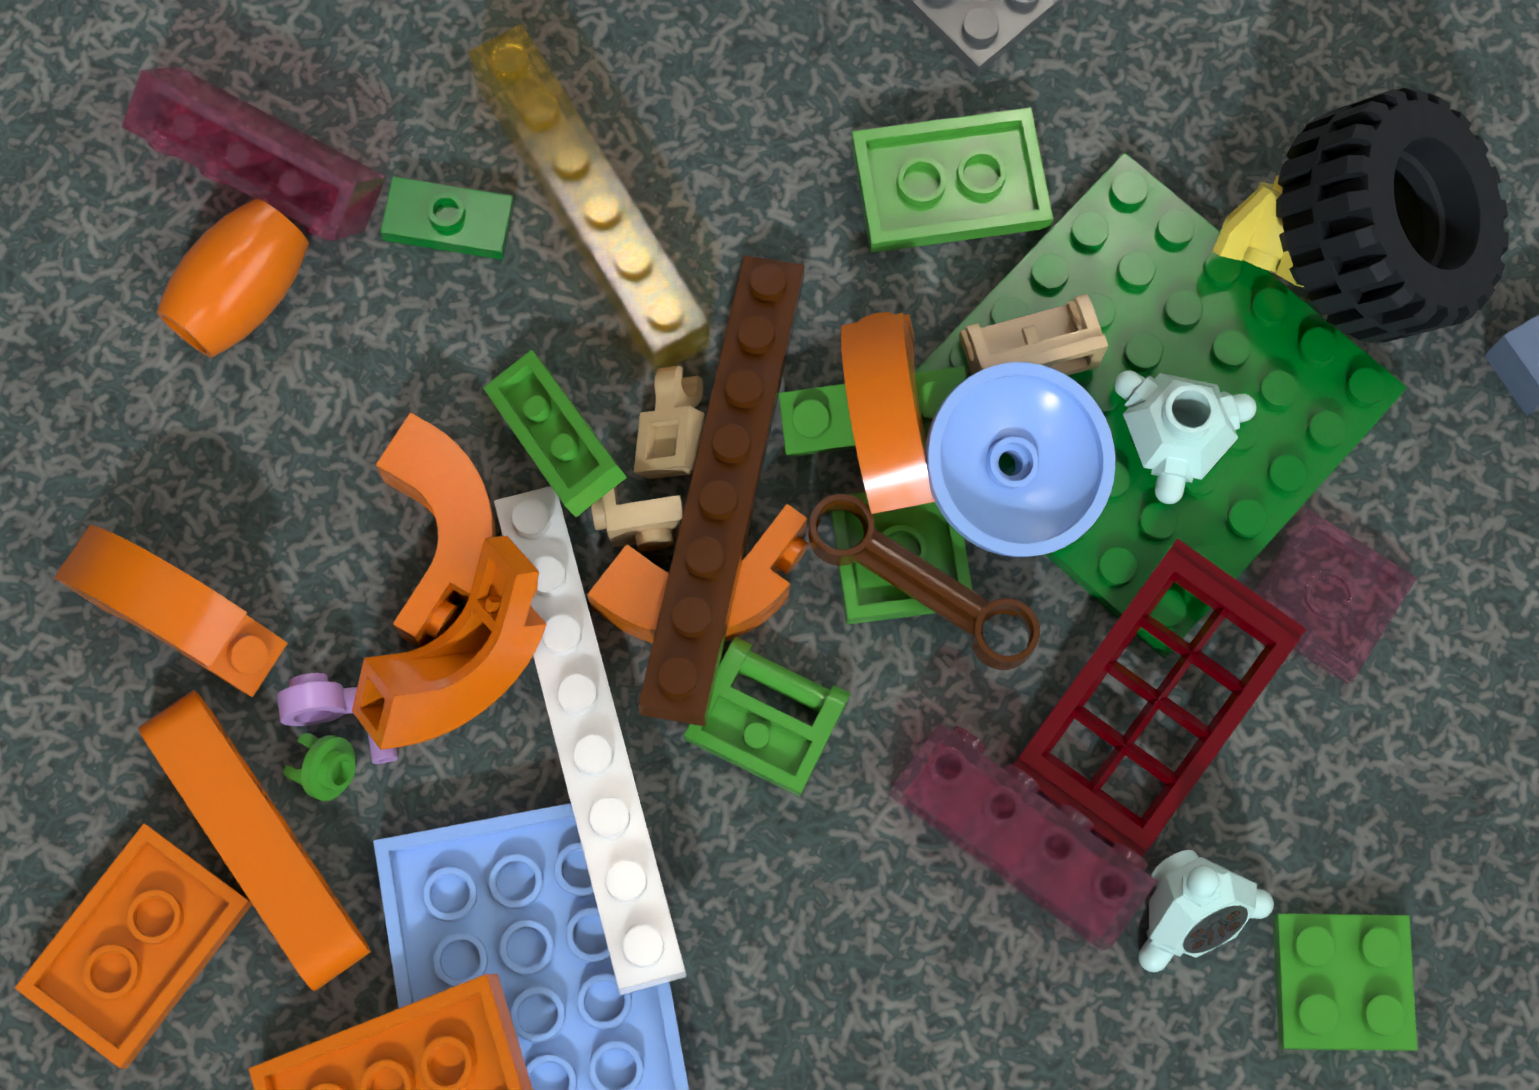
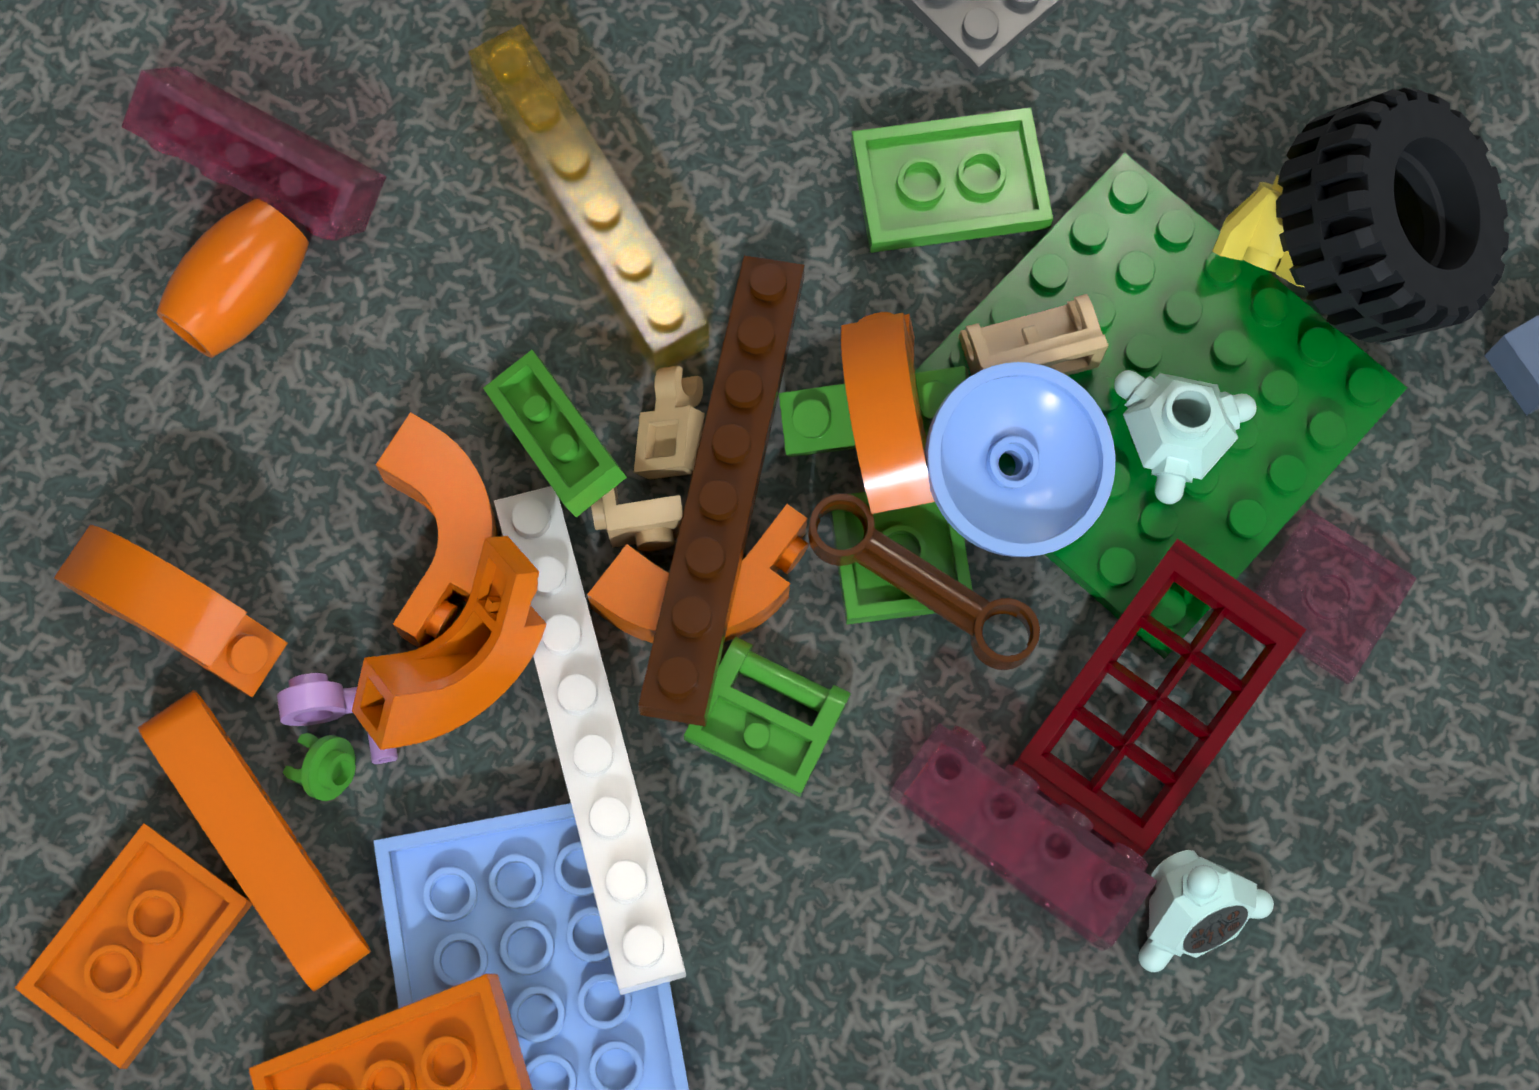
green plate [380,176,515,260] -> none
bright green plate [1273,914,1417,1051] -> none

